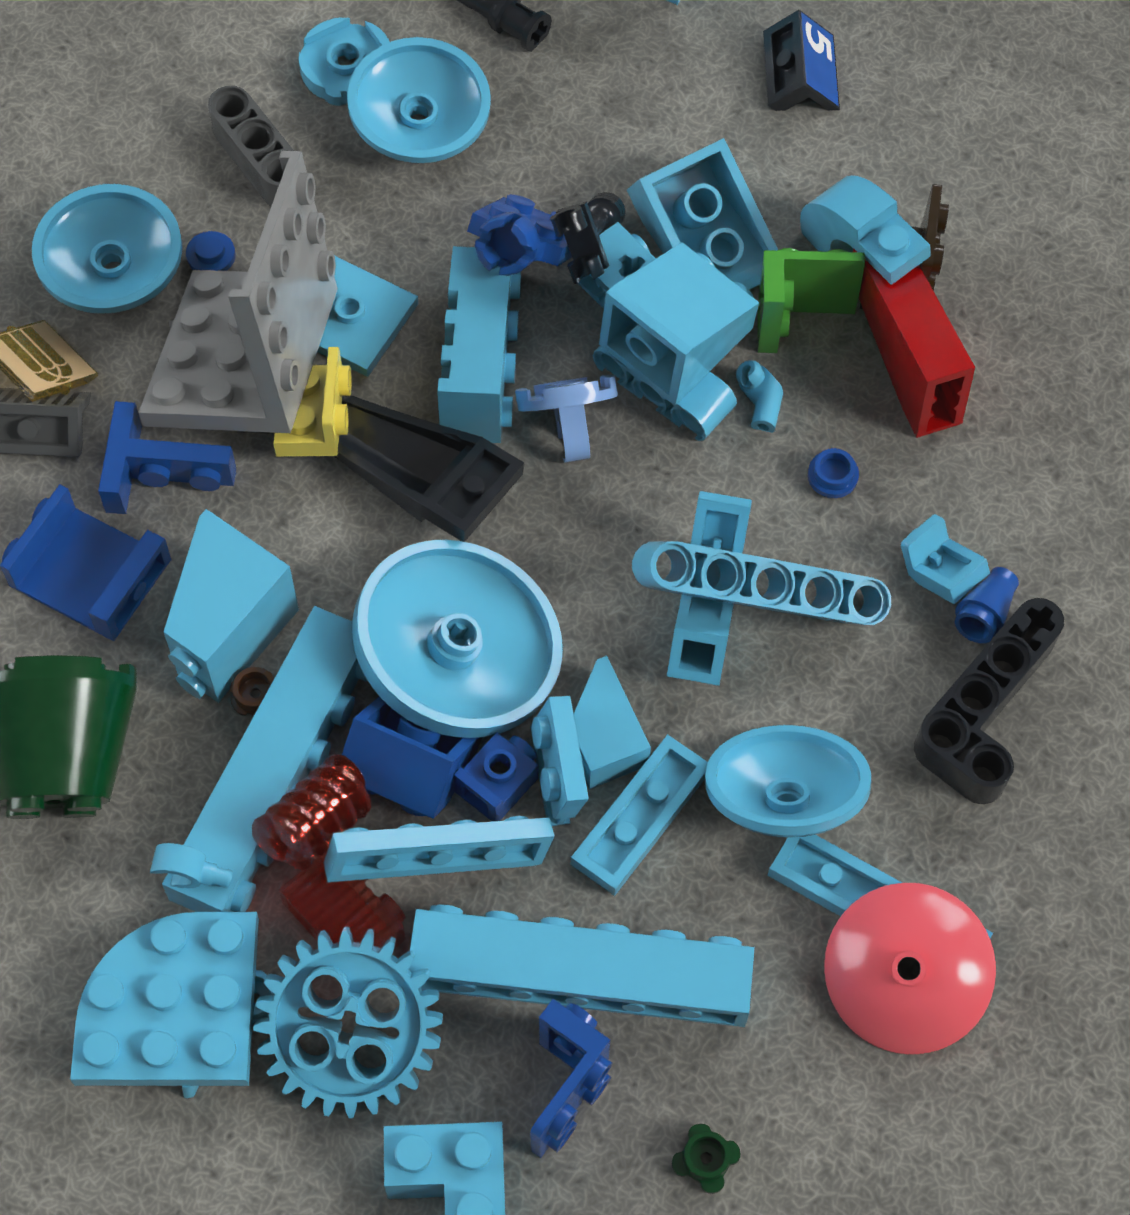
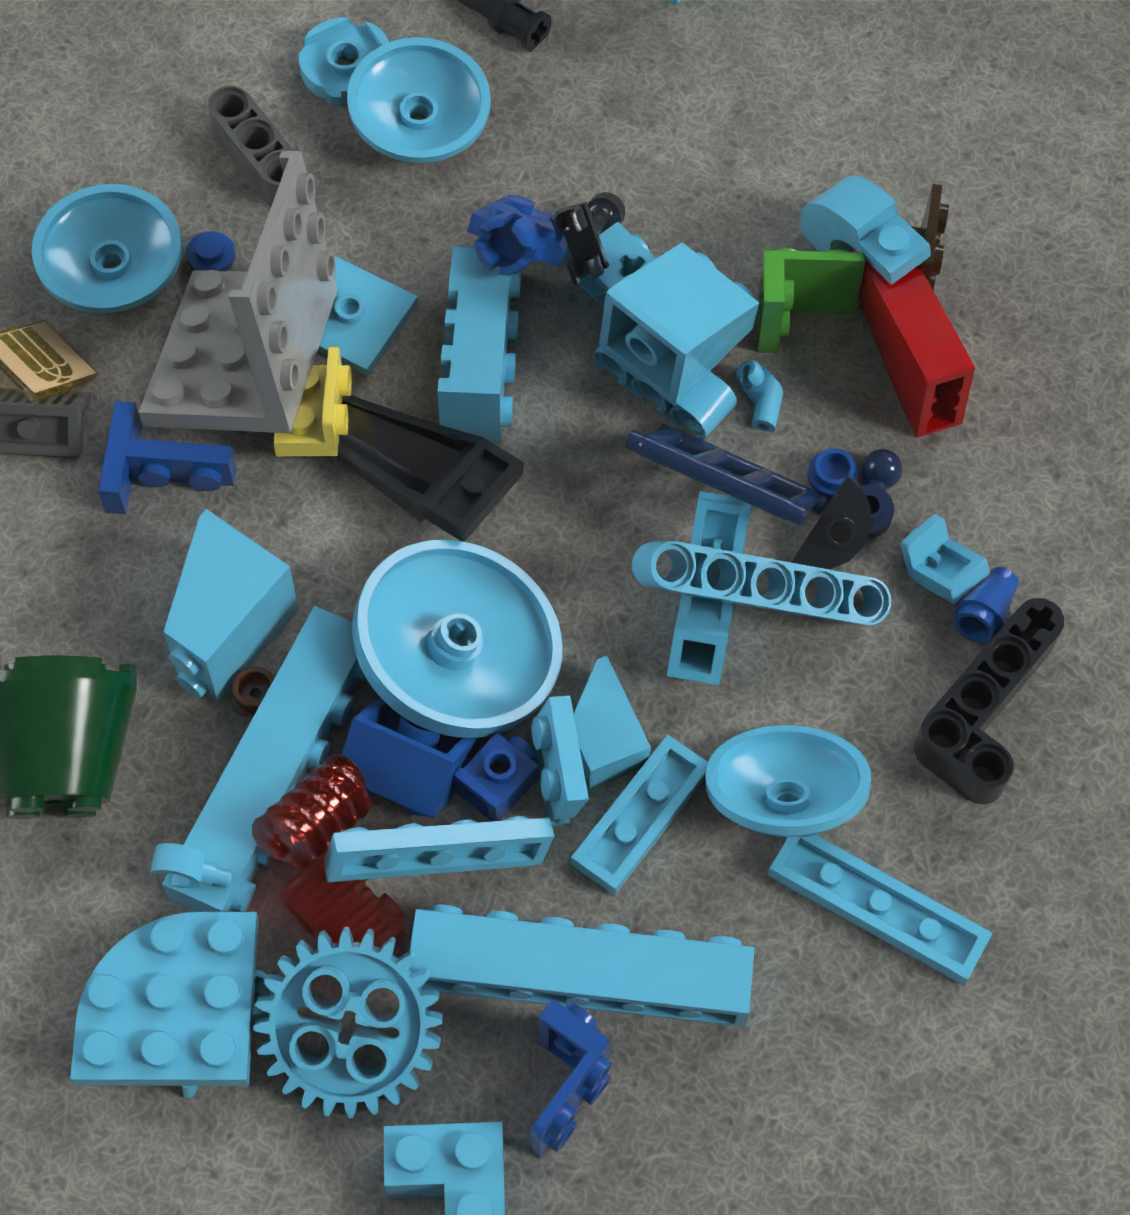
blue panel [0,484,172,641] -> none
light blue tile [515,375,618,463] -> none
medium azure slope [627,138,778,290] -> none
dark green plate [672,1124,741,1194] -> none
black panel [763,10,840,111] -> none
coral dish [824,883,996,1054] -> none
none -> dark blue bar [625,424,828,526]
none -> black plate [791,475,872,569]
none -> dark blue plate [860,449,903,538]

